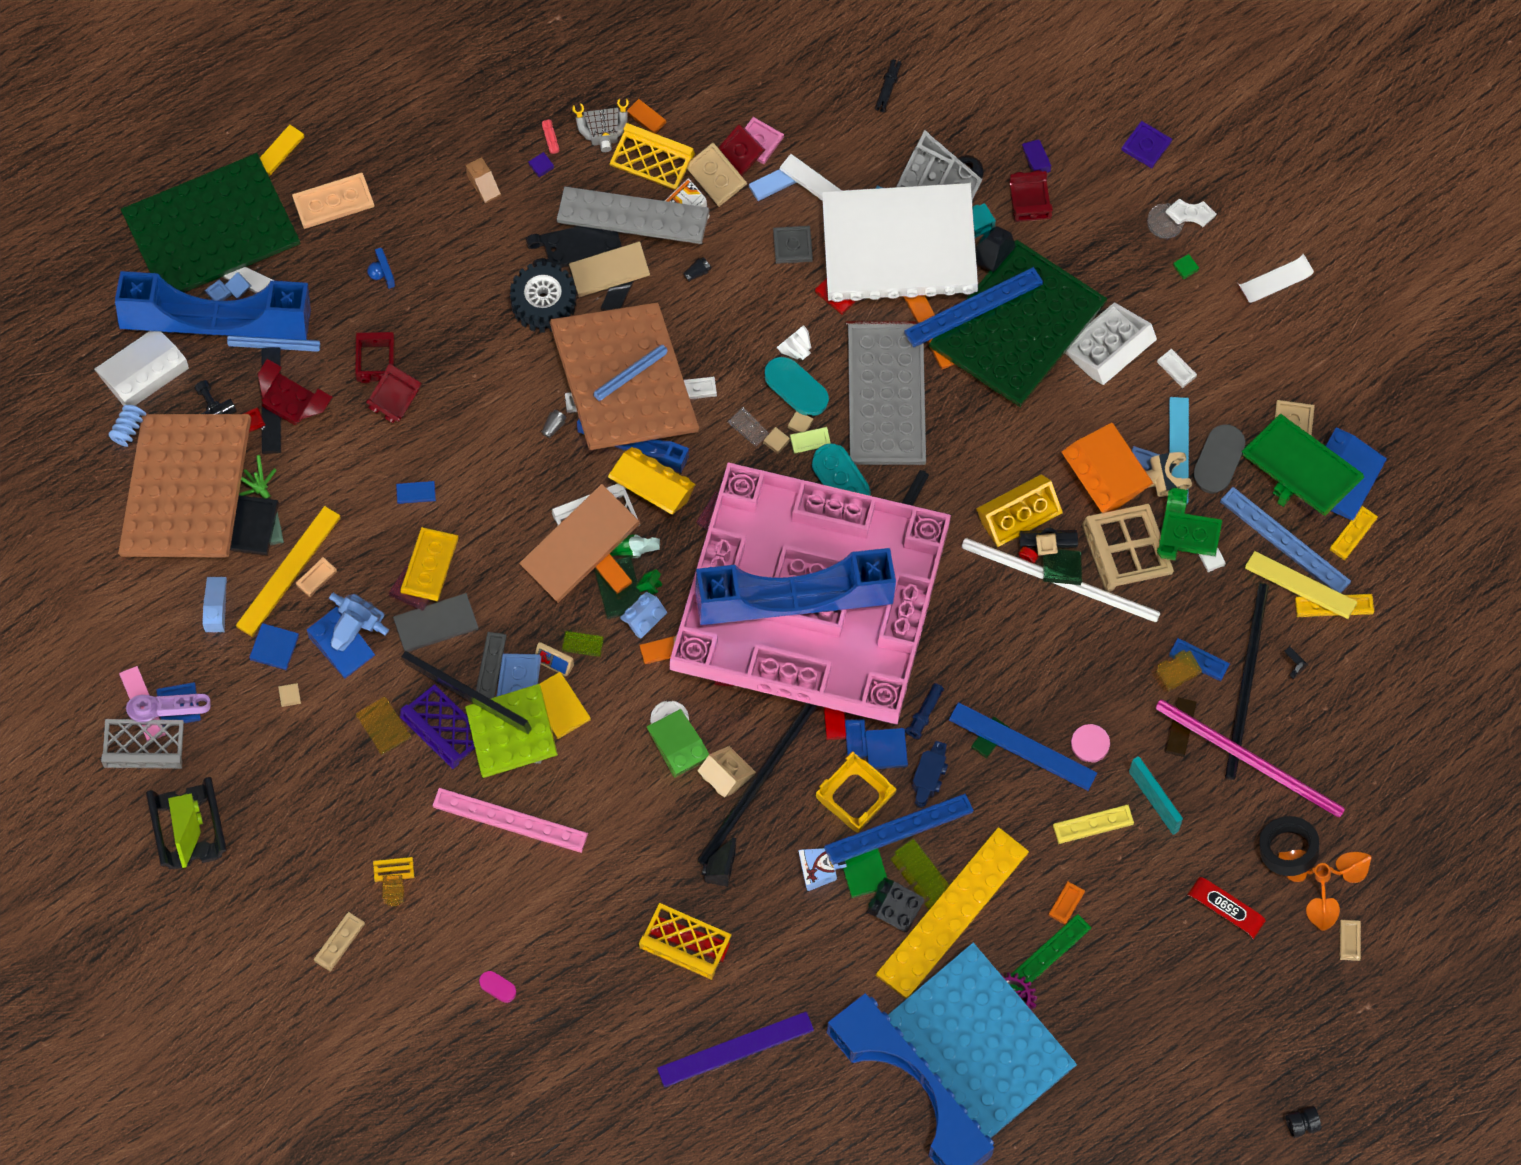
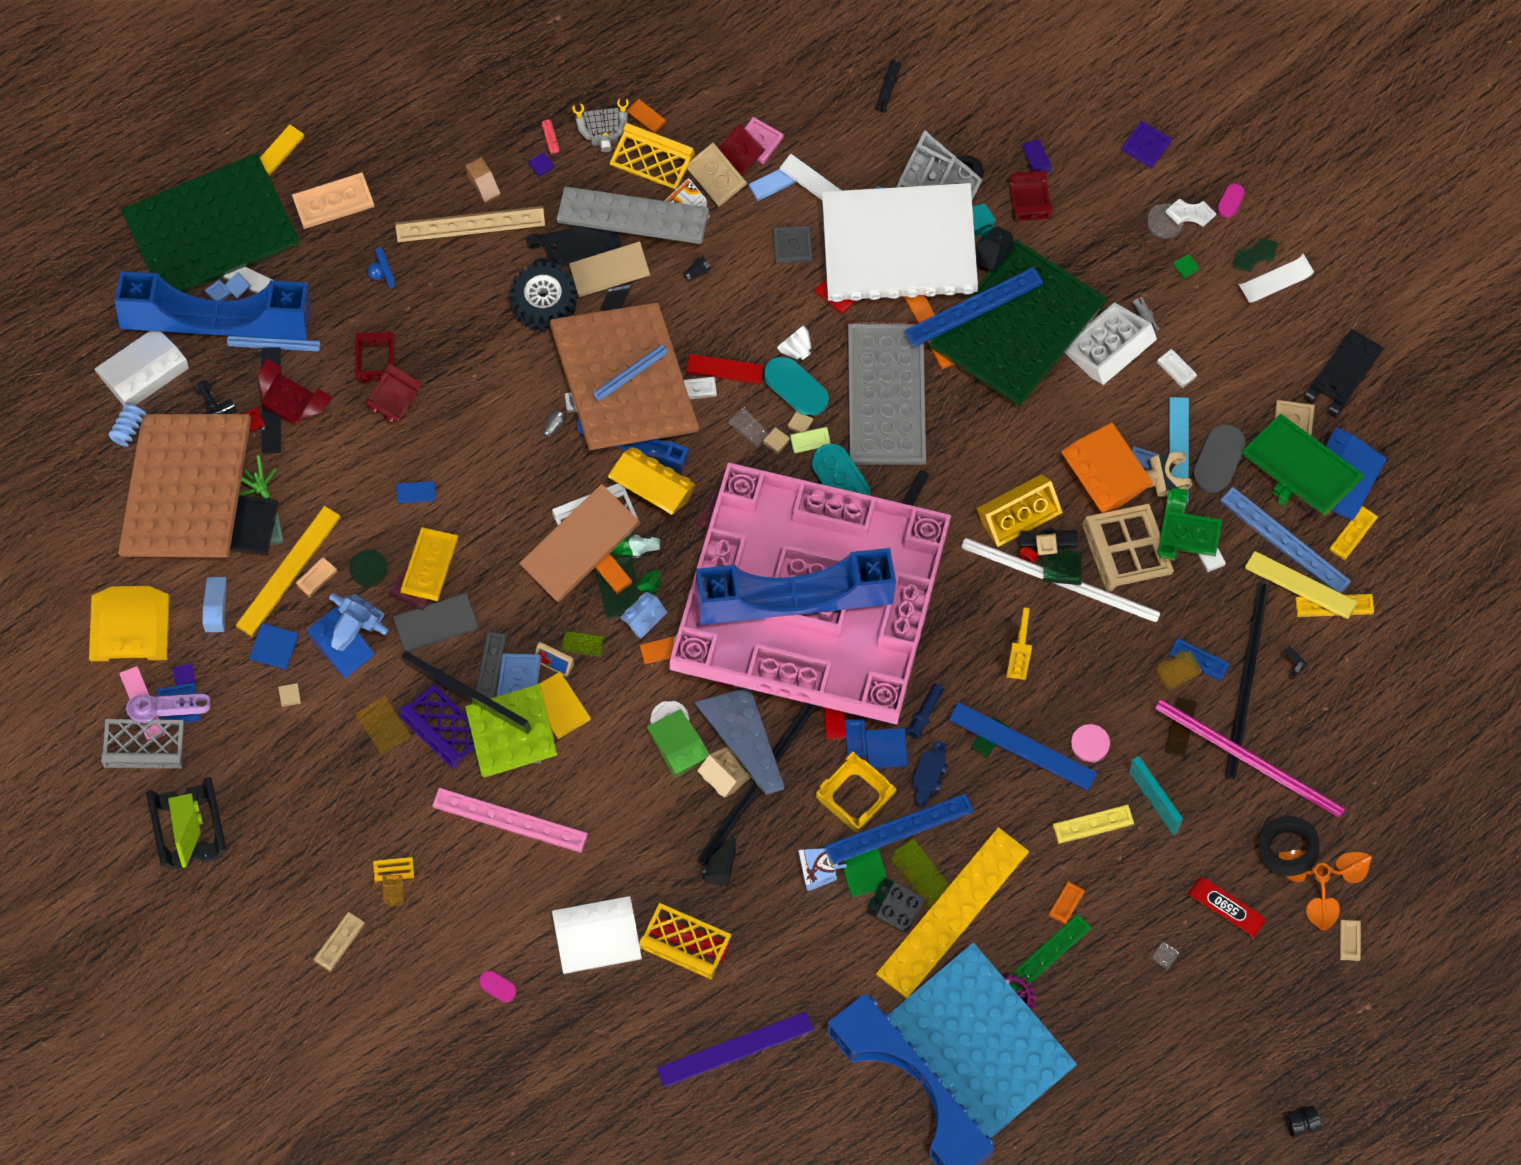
none -> yellow wedge [89,586,170,661]
none -> dark purple tile [173,664,196,685]
none -> clear green tile [349,550,388,587]
none -> tan plate [395,206,545,242]
none -> white slope [552,896,642,974]
none -> red tile [686,354,764,385]
none -> sand blue wing [694,688,784,795]
none -> yellow fence [1007,608,1032,680]
none -> light grey pin [1133,297,1159,333]
none -> clear tile [1152,942,1180,970]
none -> dark pink tile [1218,184,1245,218]
none -> clear green tile [1233,238,1278,273]
none -> black hinge [1304,329,1384,417]

